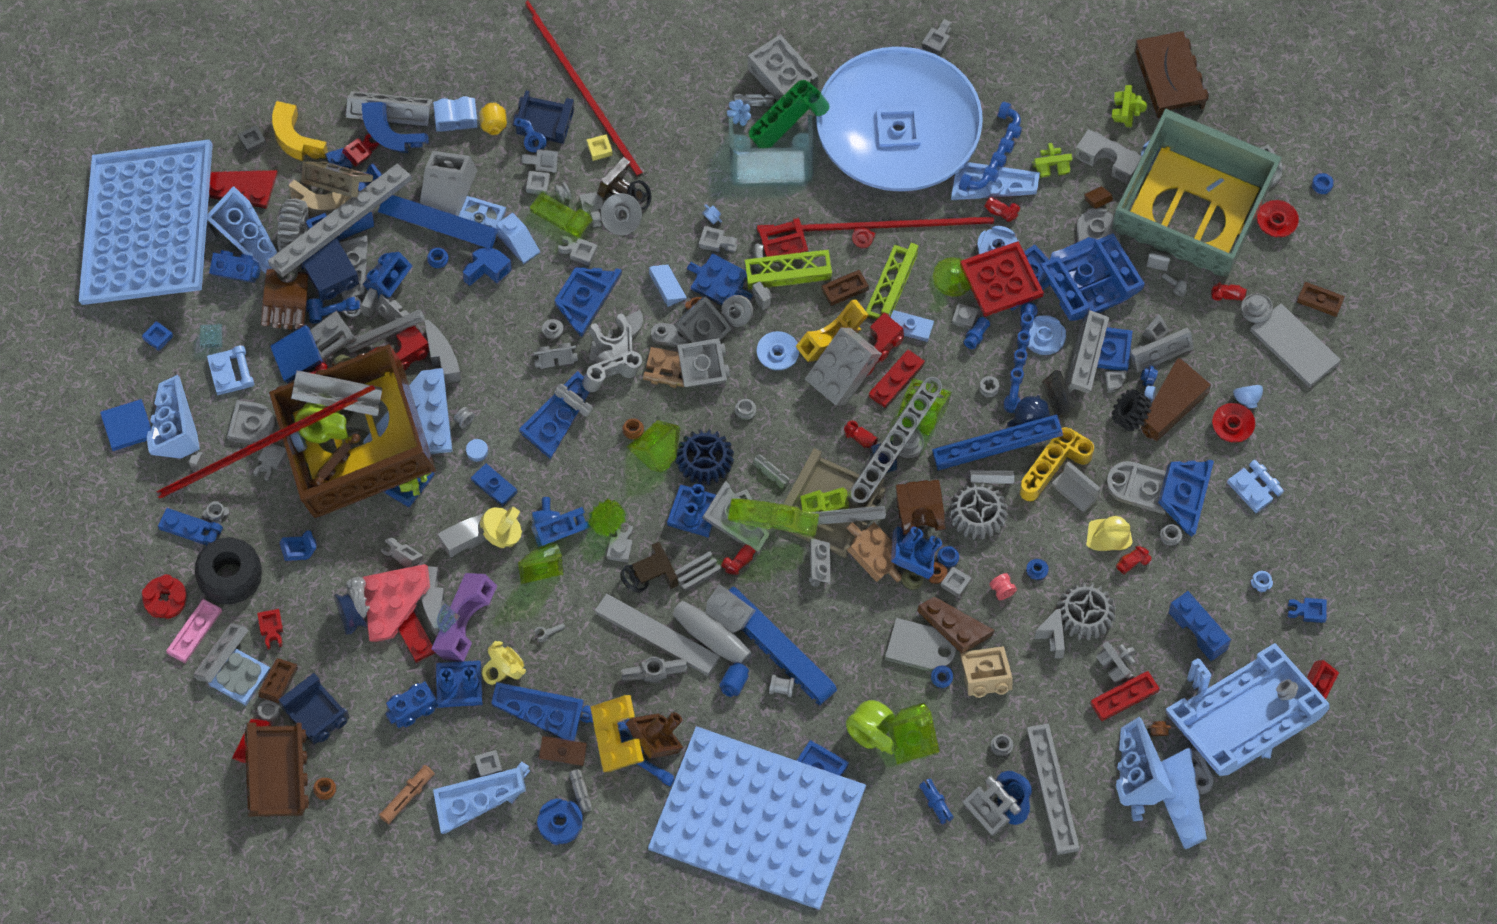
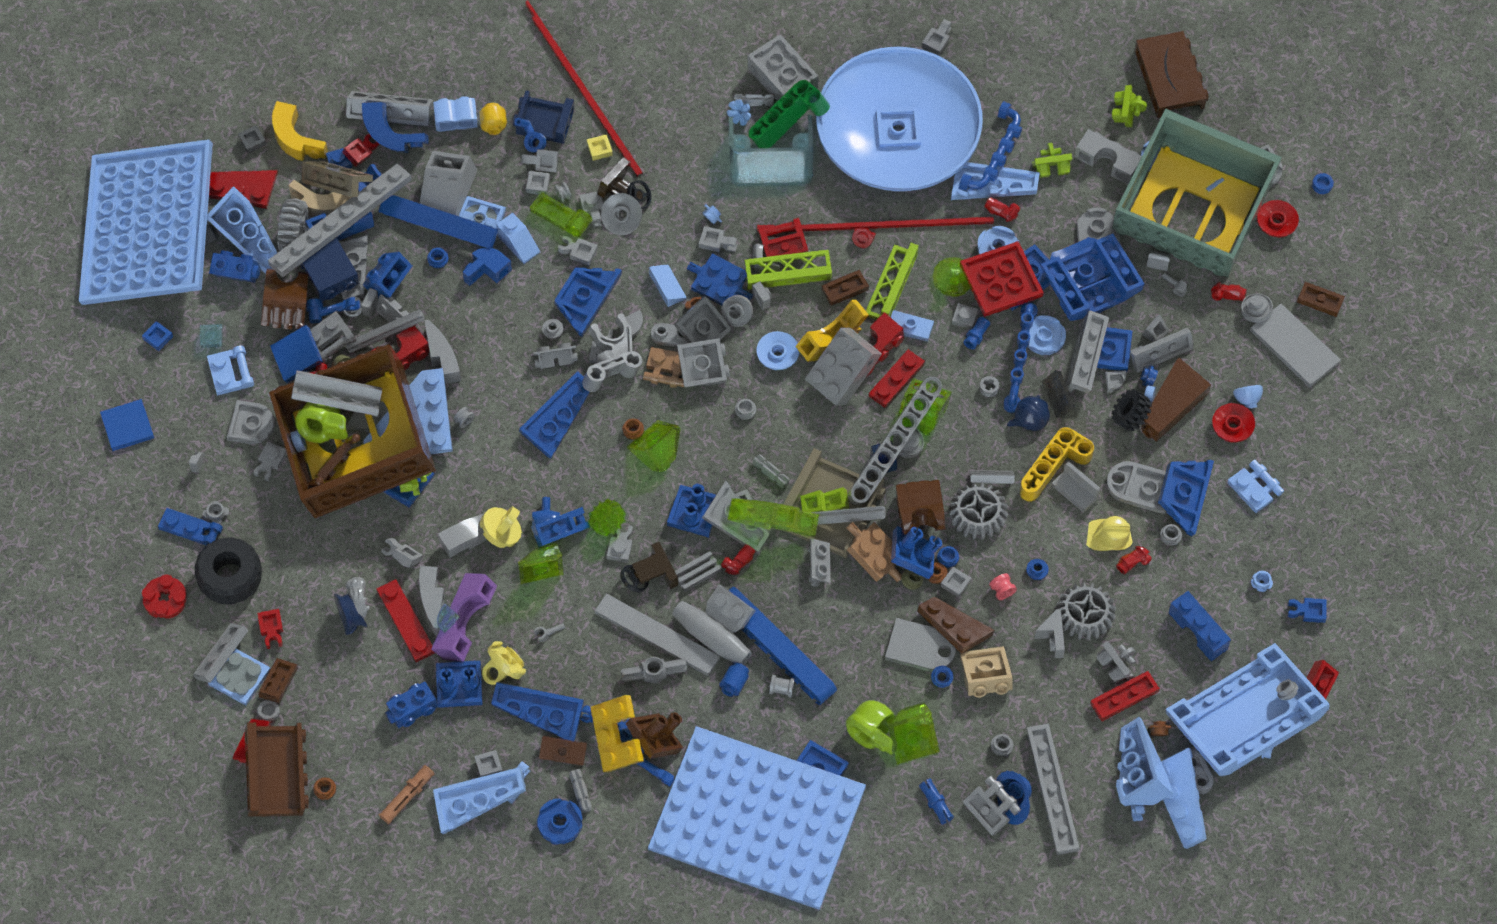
light blue wedge [147,375,200,459] -> none
red piece [156,385,375,498] -> none
bright pink tile [166,599,222,664] -> none
blue bracket [279,530,317,561] -> none
dark blue panel [279,673,349,745] -> none
coral plate [363,564,430,642] -> none
light blue tile [466,439,488,462] -> none
blue plate [471,463,518,507] -> none
light grey axle [554,384,593,417] -> none
dark blue gear [676,428,734,485] -> none
red arm [844,420,878,449] -> none
blue tile [932,414,1063,471] -> none
reddish brown tile [1084,186,1113,209] -> none
light blue tile [1187,658,1211,694] -> none

